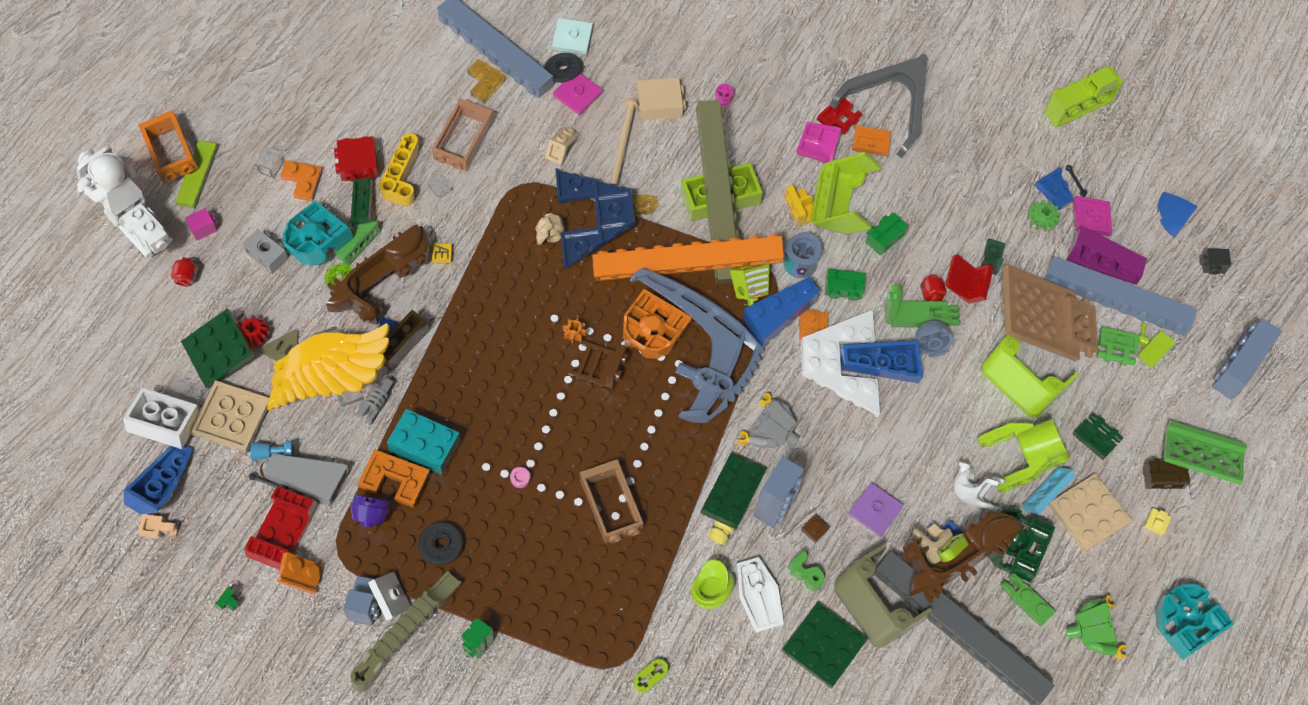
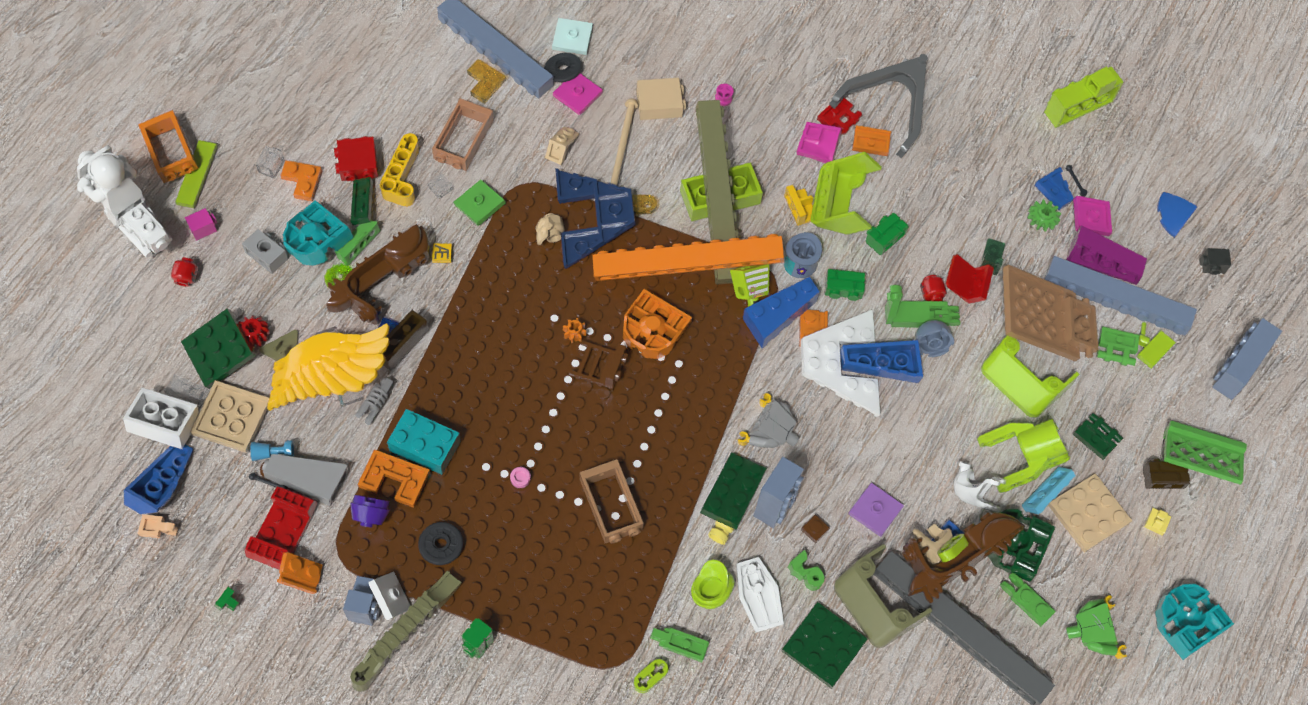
sand blue piece [630,268,764,423] -> none
none -> bright green plate [453,179,505,226]
none -> bright green hinge [650,627,709,663]

